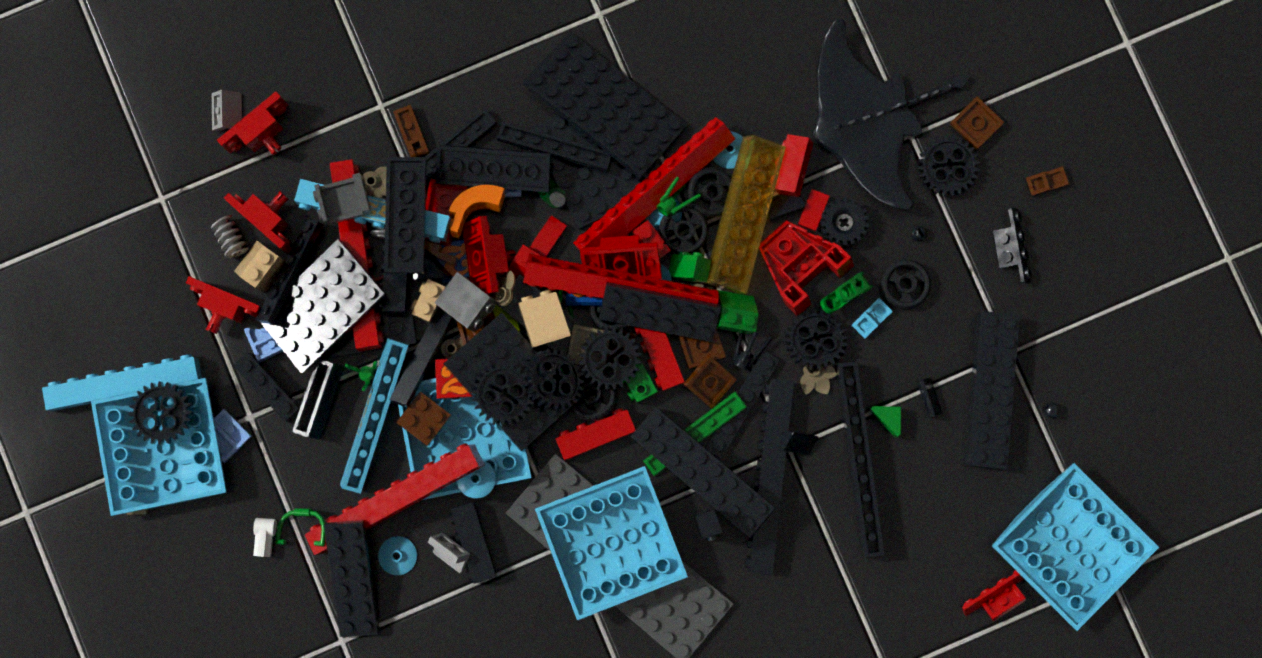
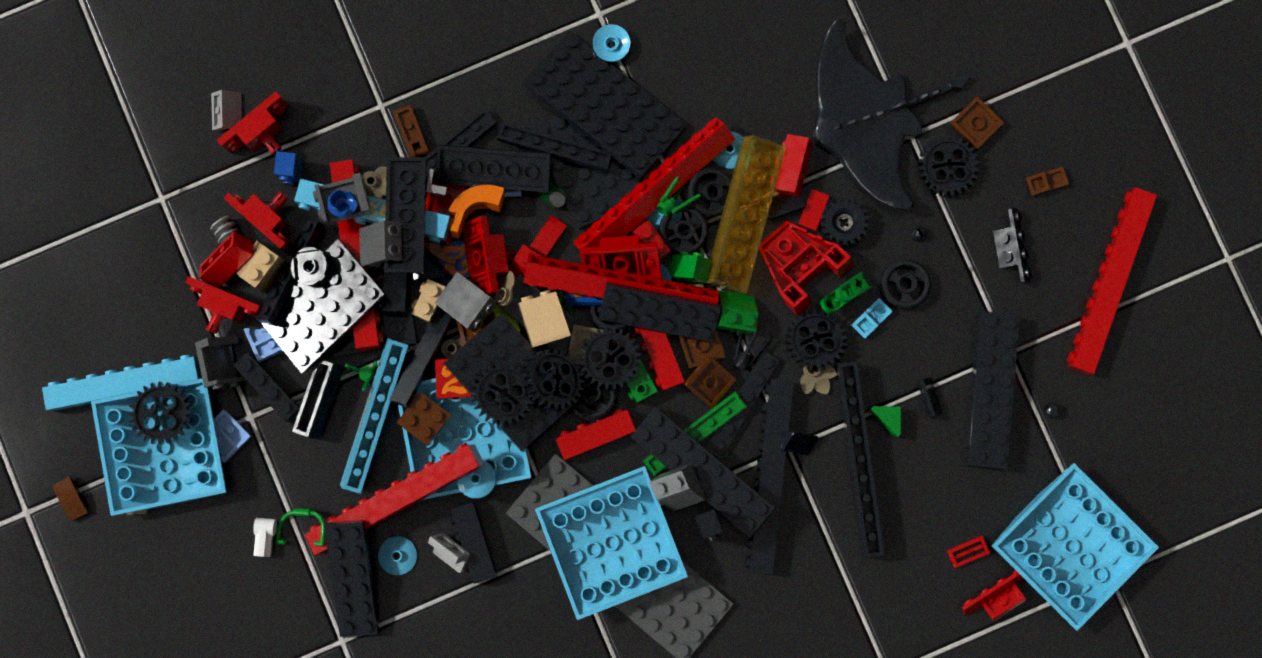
none -> reddish brown slope [52,476,89,522]
none -> dark grey panel [195,336,246,390]
none -> red brick [199,232,254,289]
none -> blue brick [274,151,303,185]
none -> plate [291,247,330,286]
none -> blue hair [327,190,357,218]
none -> dark grey panel [359,220,402,268]
none -> light grey panel [426,169,447,197]
none -> medium azure dish [593,24,630,62]
none -> dark grey slope [649,464,707,511]
none -> red tile [946,535,990,568]
none -> red brick [1067,187,1157,375]

